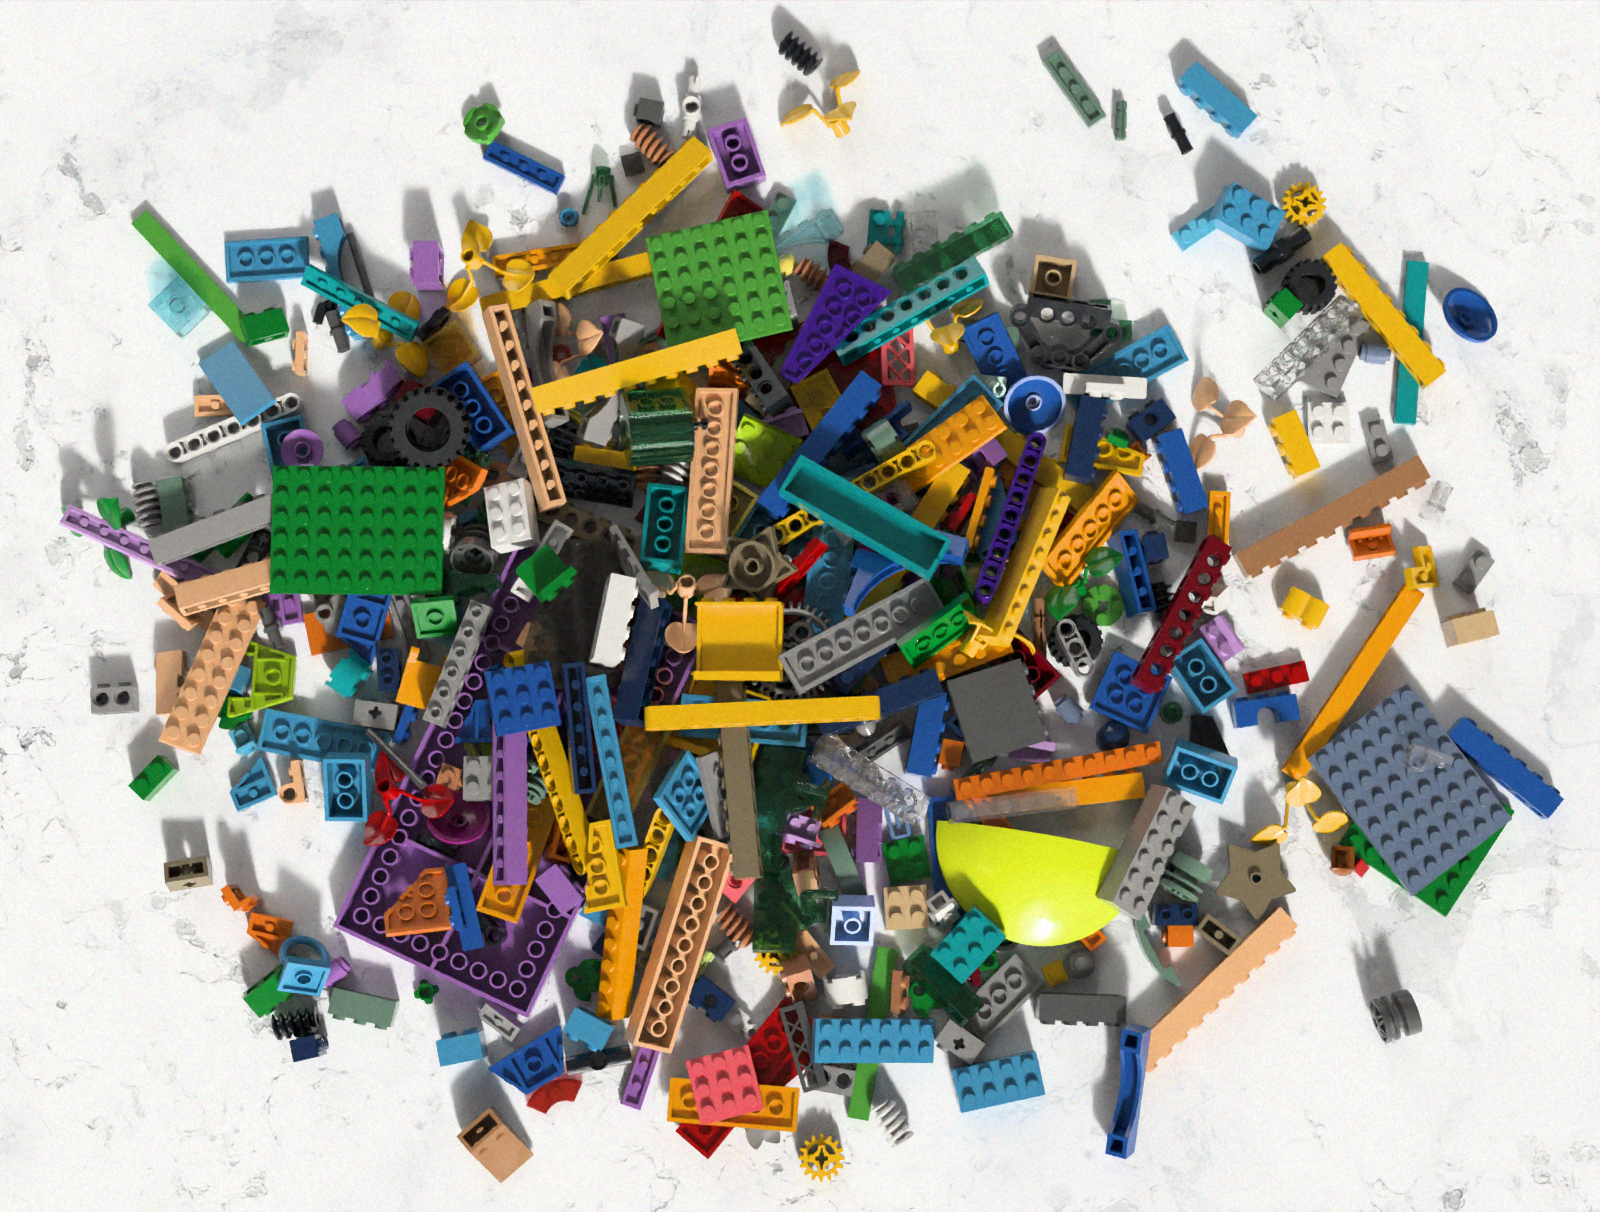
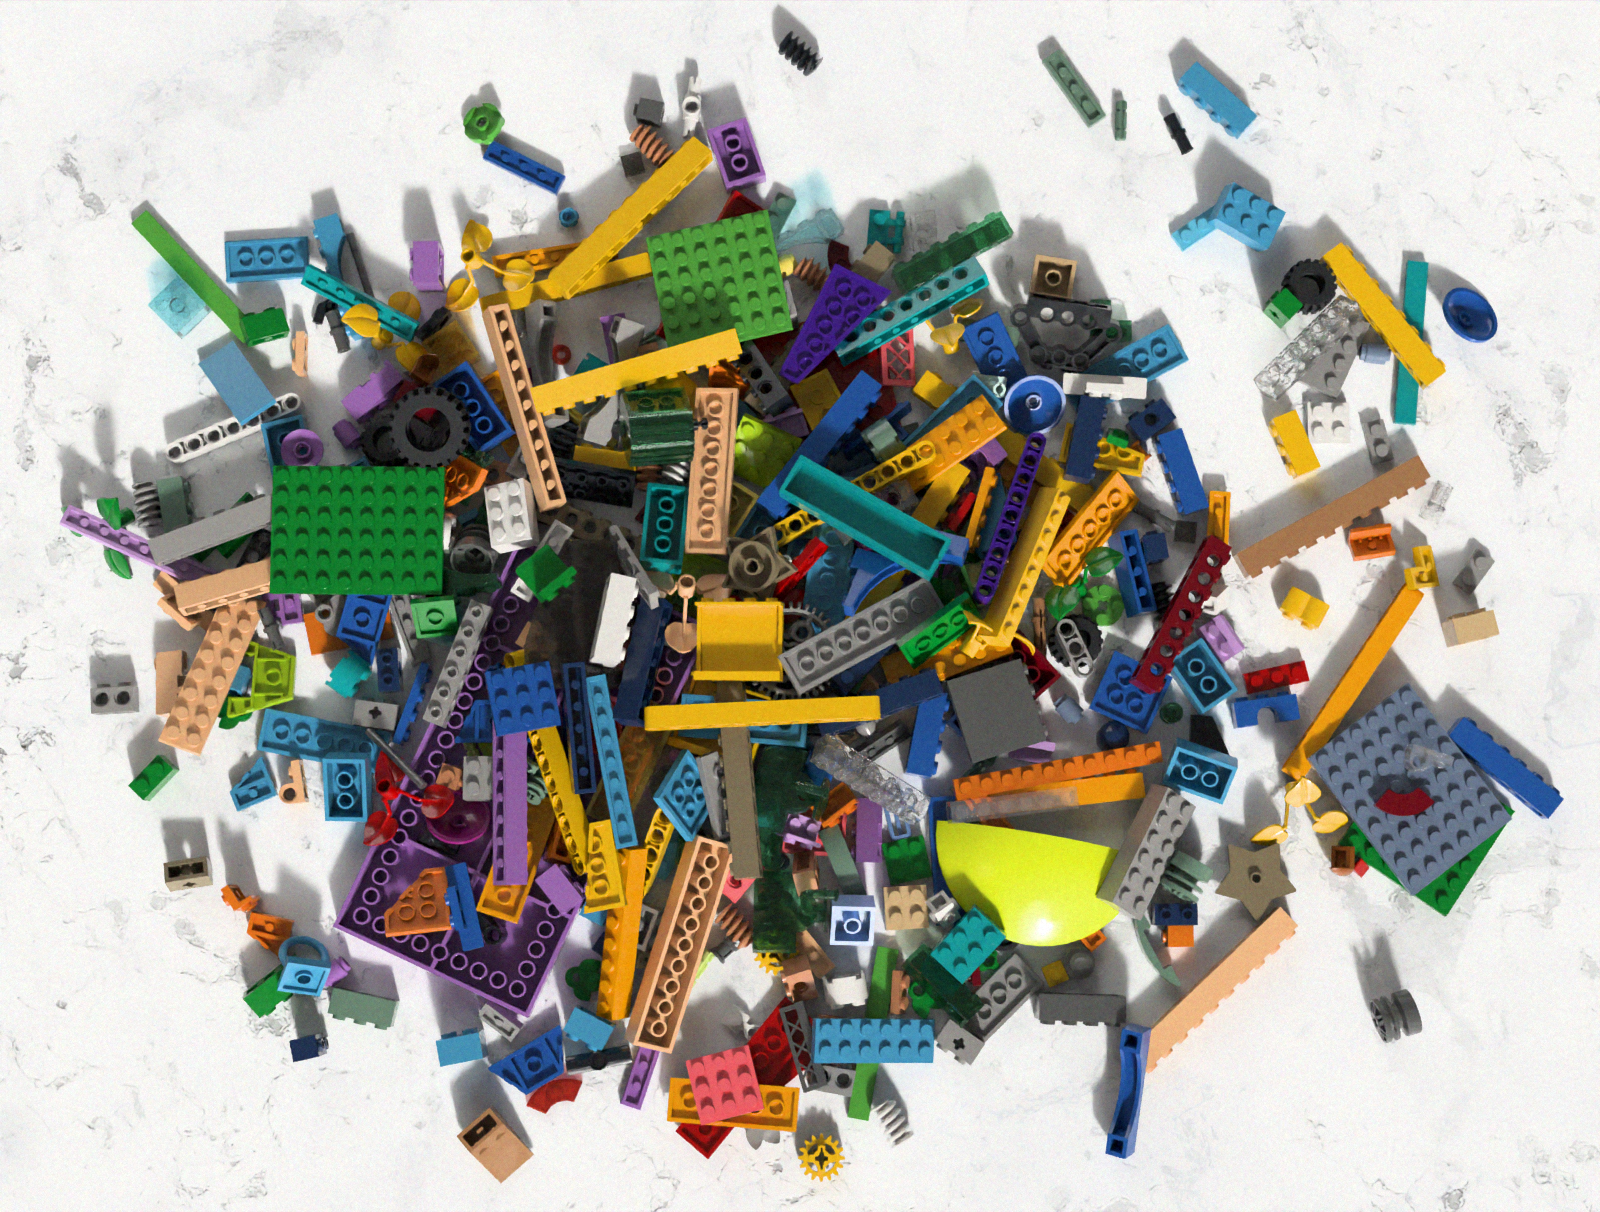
light nougat plate [194,395,234,418] -> none
medium azure bracket [228,722,258,756] -> none
black piece [271,1006,319,1041] -> none
light orange flag [395,646,448,710] -> none
green plate [414,979,439,1004] -> none
light nougat plant [553,302,604,381] -> none
clear green plant [582,166,617,215] -> none
dark blue brick [688,975,737,1022] -> none
yellow plant [781,69,861,138] -> none
orange brick [938,738,964,771] -> none
dark azure brick [950,1050,1046,1113] -> none
light nougat plant [1189,376,1257,471] -> none
dark tan brick [1193,913,1242,956] -> none
black piece [1251,225,1312,276] -> none
yellow gear [1281,182,1327,227] -> none
none -> dark orange plate [408,353,439,387]
none -> dark red tile [1373,787,1435,816]

